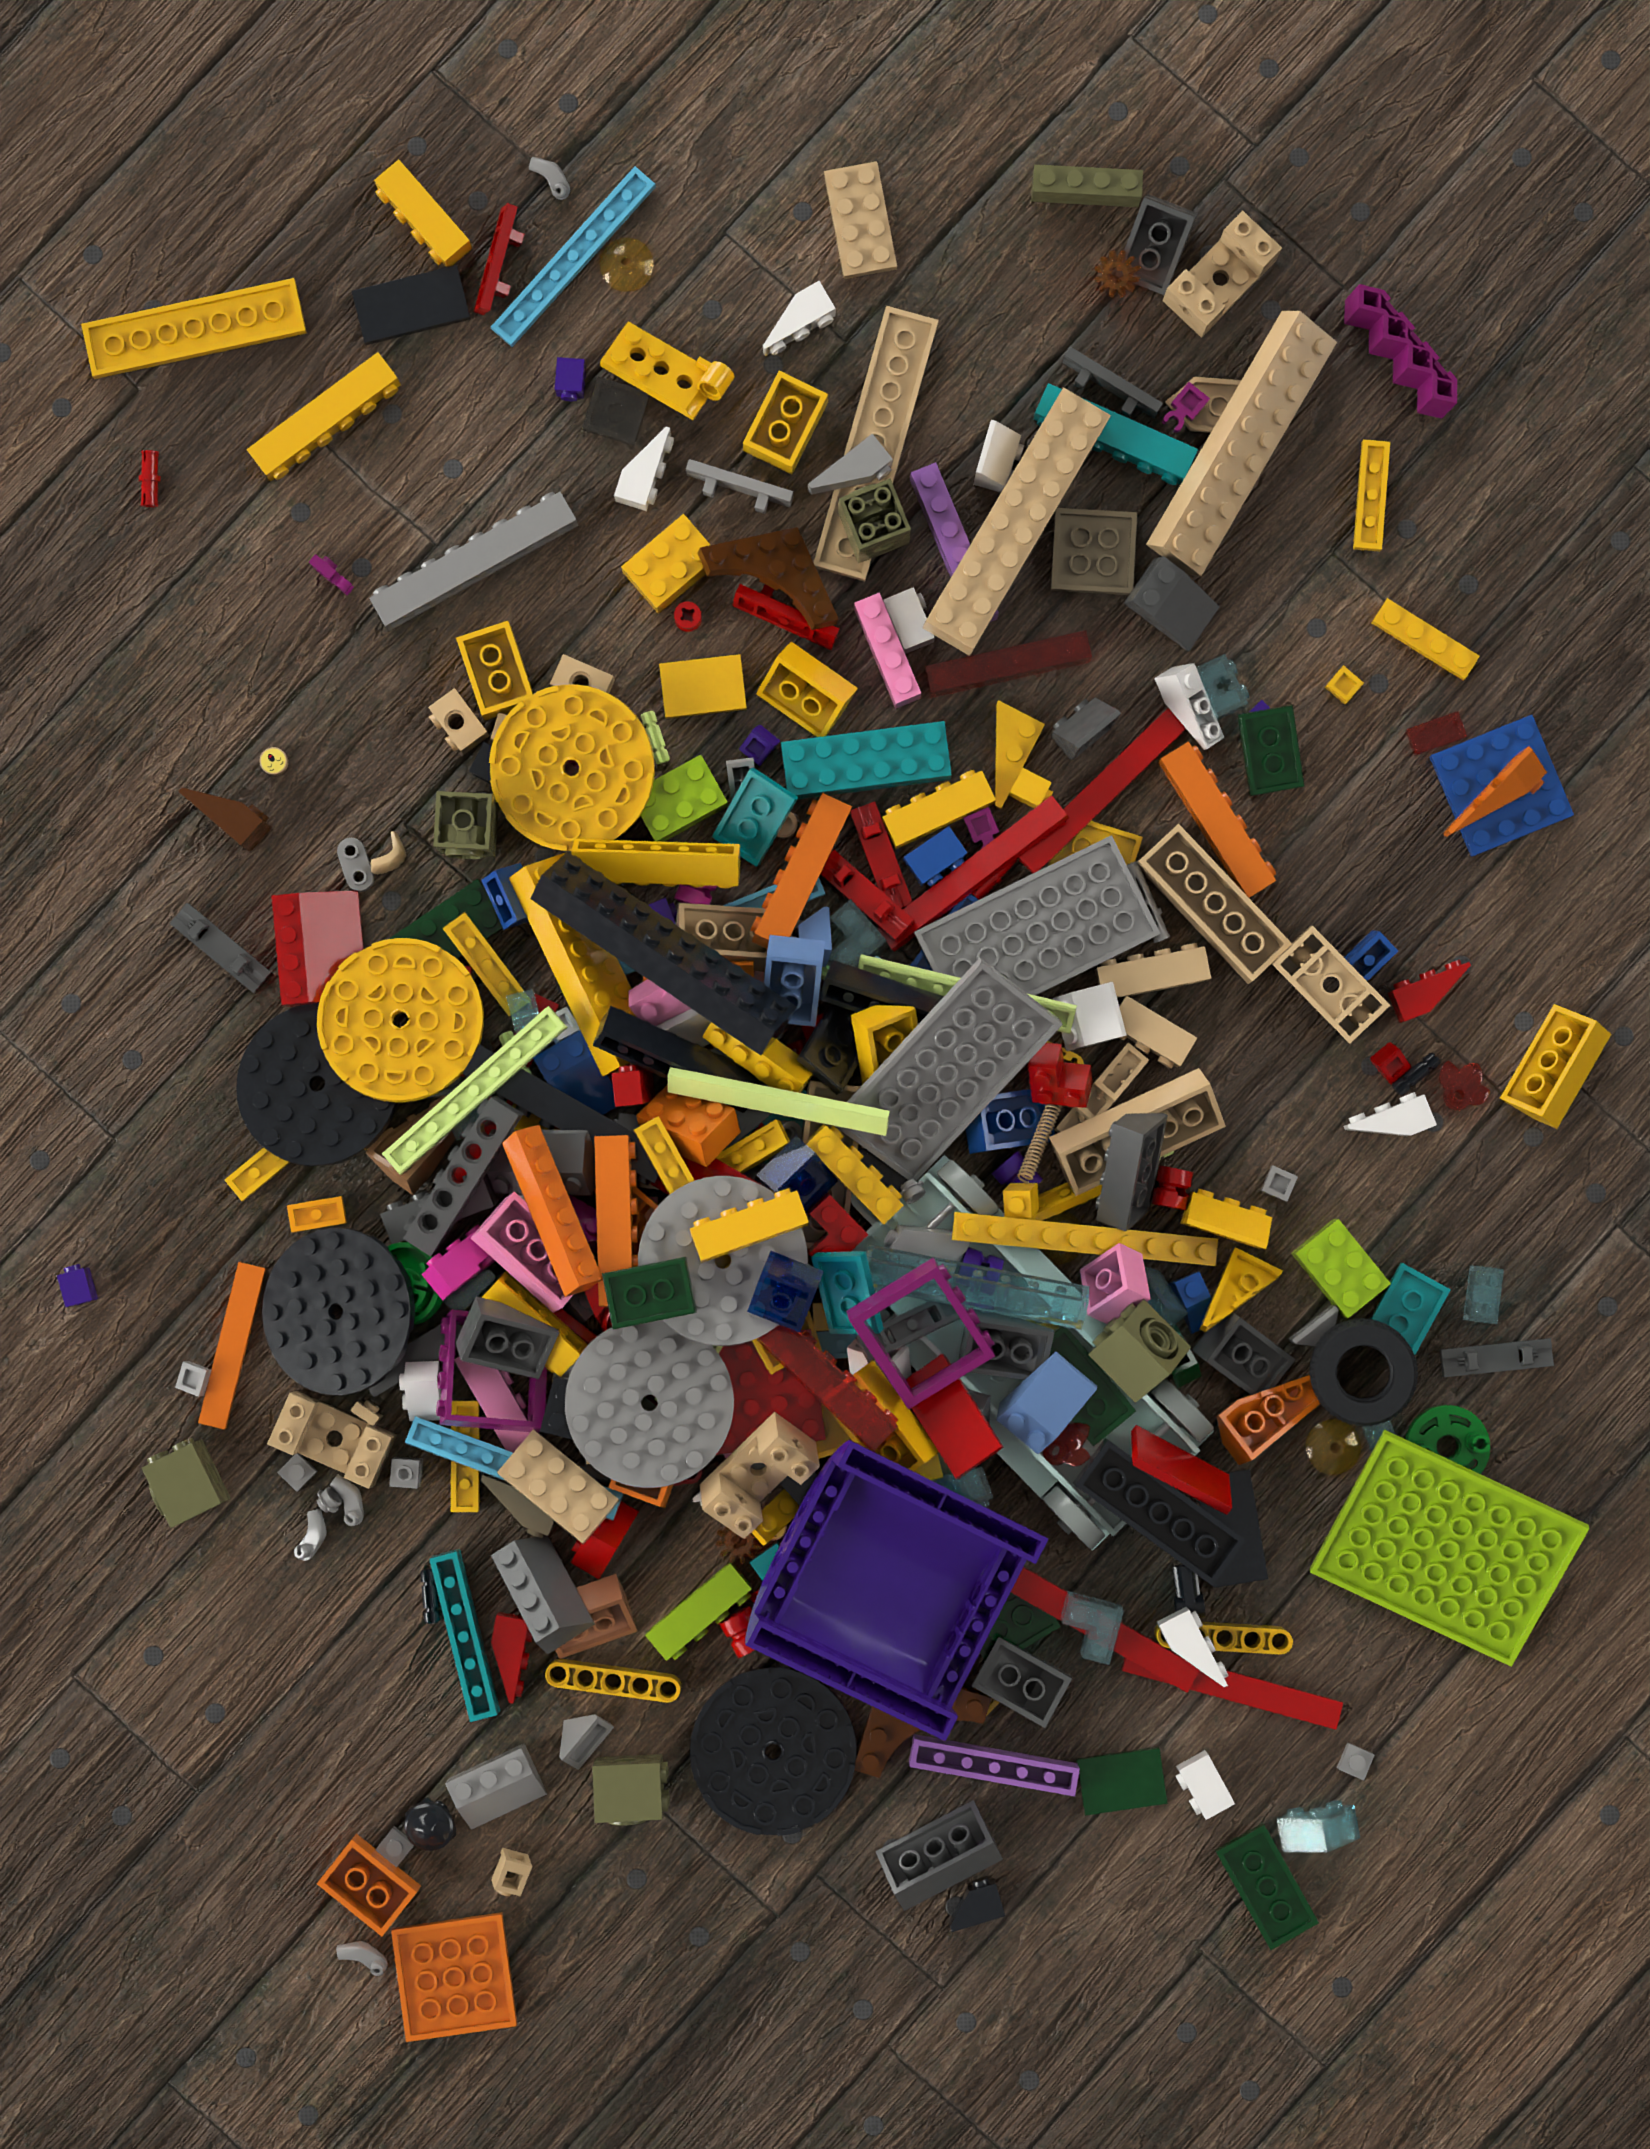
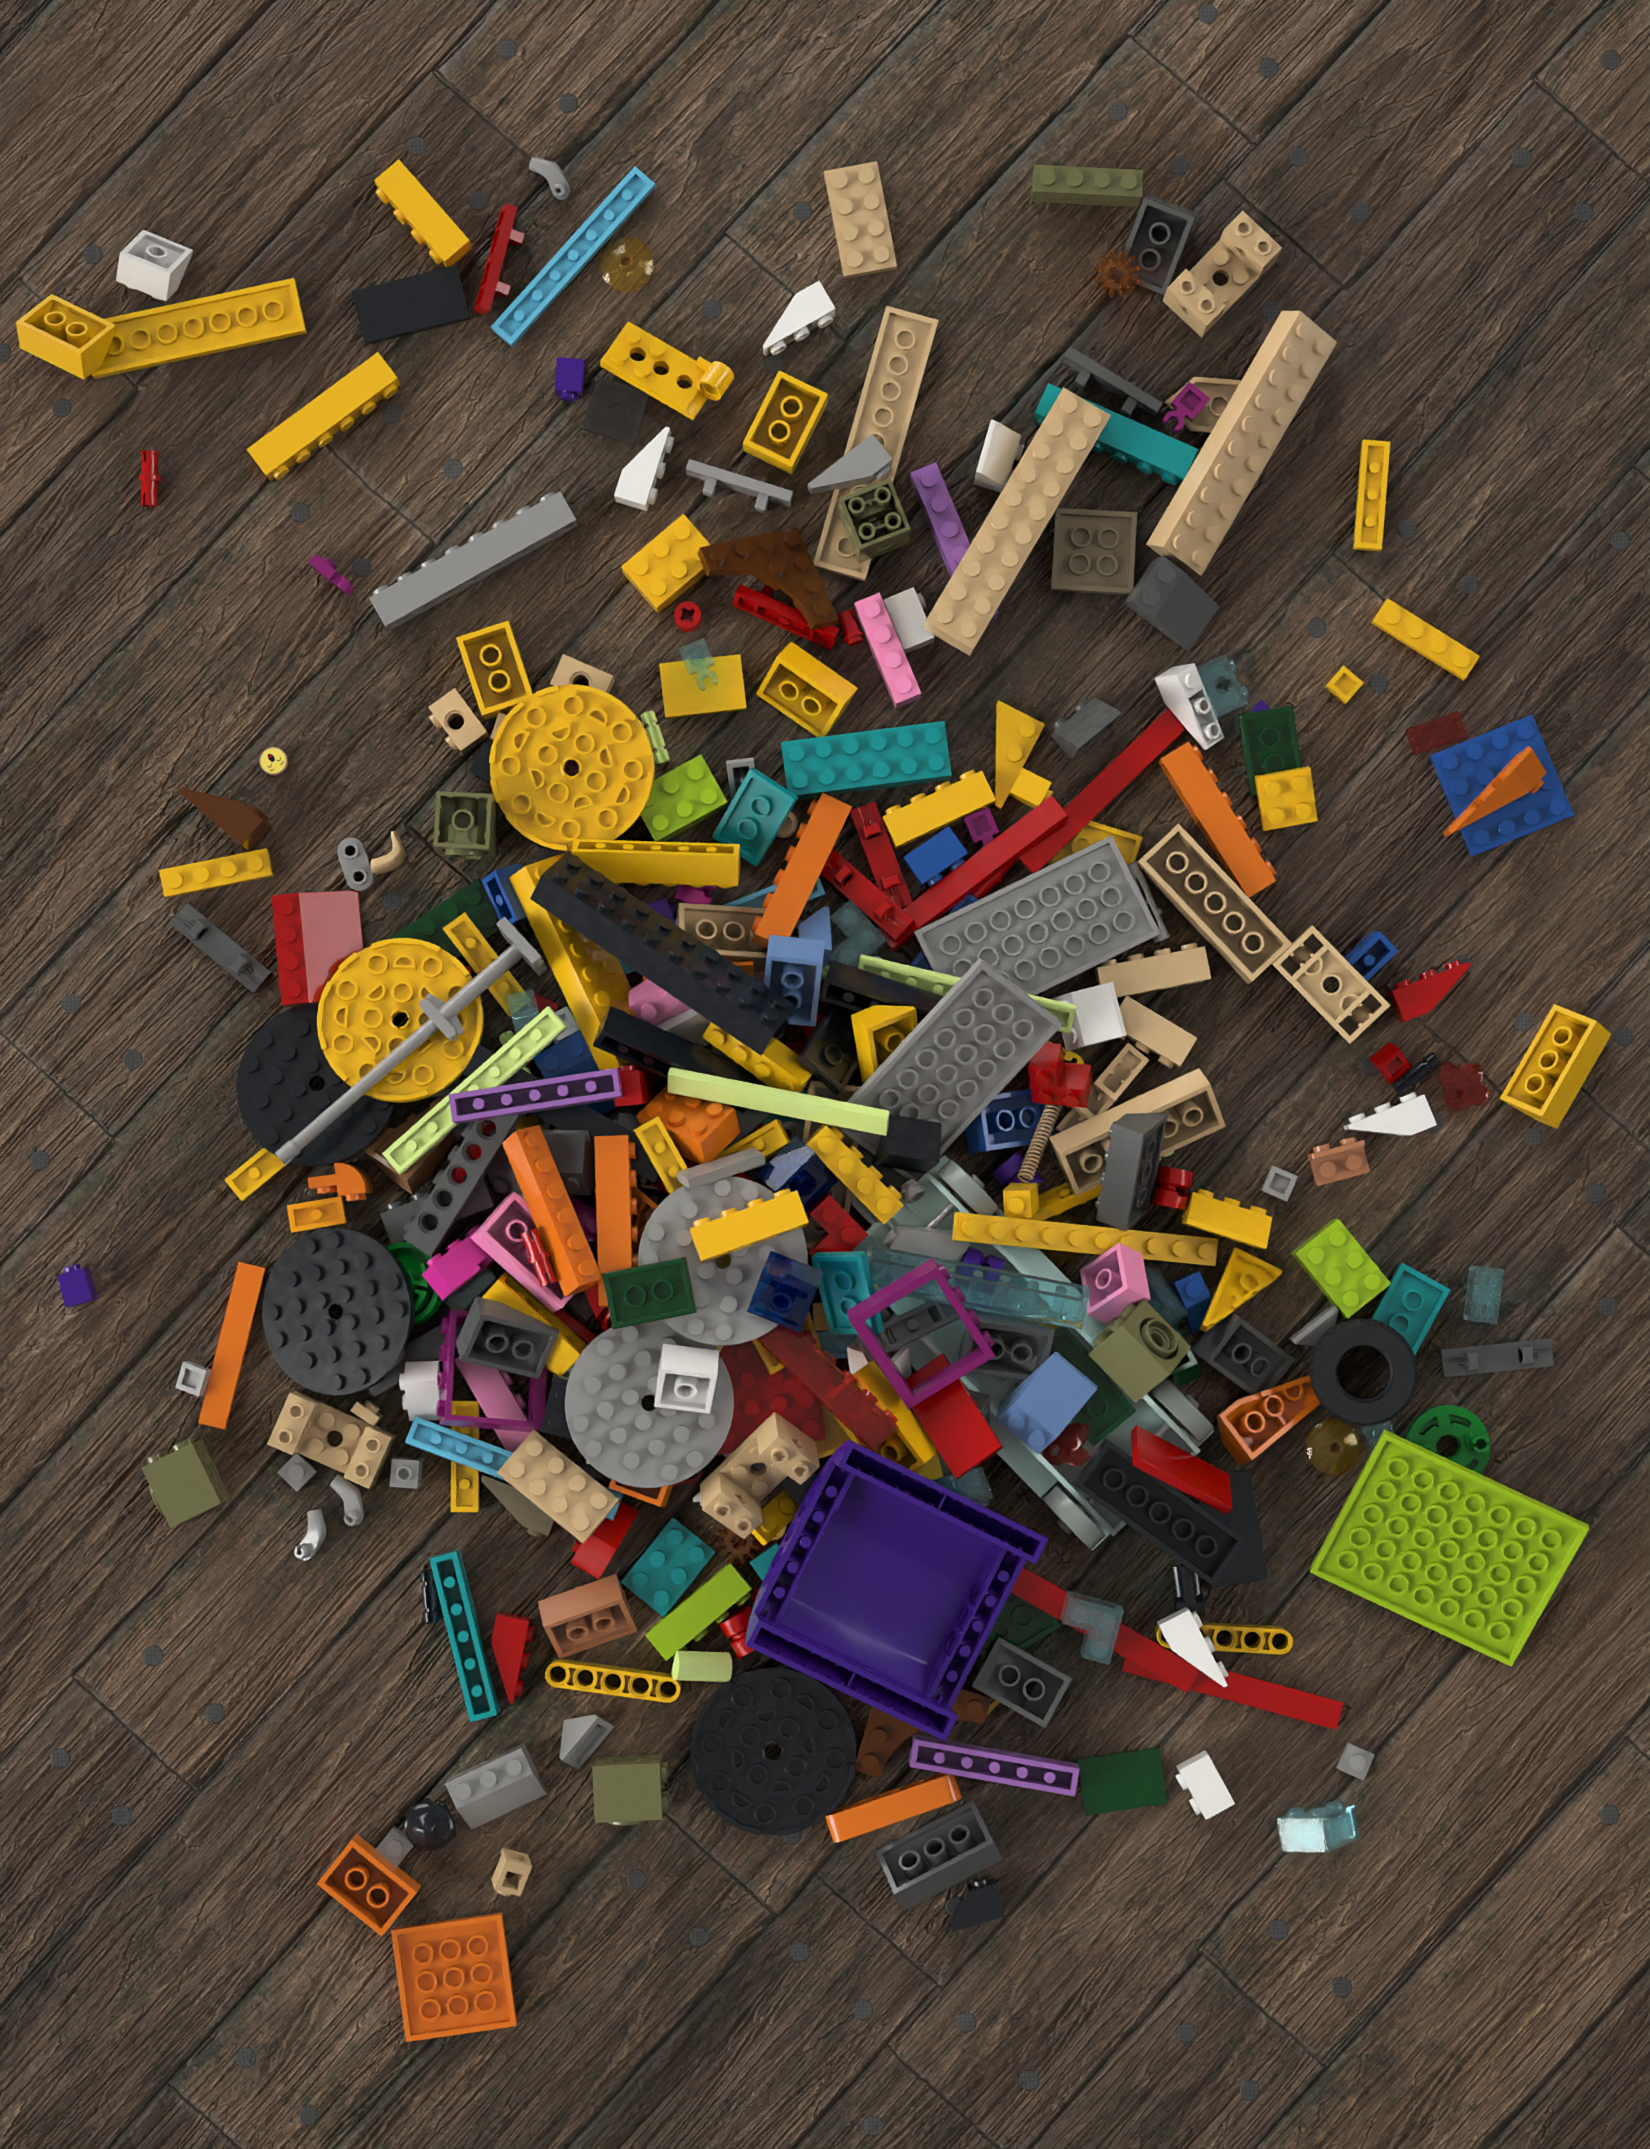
light grey plate [317,1487,342,1513] -> none
light grey arm [336,1941,388,1976] -> none
dark grey slope [491,1536,595,1654] -> none
dark purple slope [739,725,780,767] -> none
clear red brick [924,630,1092,698] -> none
dark green plate [1215,1823,1319,1950] -> none
magenta brick [1344,284,1457,419] -> none
none -> yellow slope [16,294,116,379]
none -> white slope [116,230,193,301]
none -> yellow plate [159,848,273,898]
none -> light grey piece [275,917,548,1165]
none -> orange brick [308,1163,373,1201]
none -> medium lavender brick [448,1068,624,1124]
none -> red pin [520,1228,558,1287]
none -> teal plate [621,1517,716,1617]
none -> white slope [654,1344,719,1414]
none -> yellowish green brick [671,1651,732,1682]
none -> light grey tile [677,1147,766,1189]
none -> clear light blue plate [679,638,718,691]
none -> orange beam [825,1773,962,1842]
none -> red pin [837,610,864,647]
none -> black slope [873,1114,942,1174]
none -> yellow plate [1255,766,1318,831]
none -> nougat bracket [1307,1136,1370,1186]

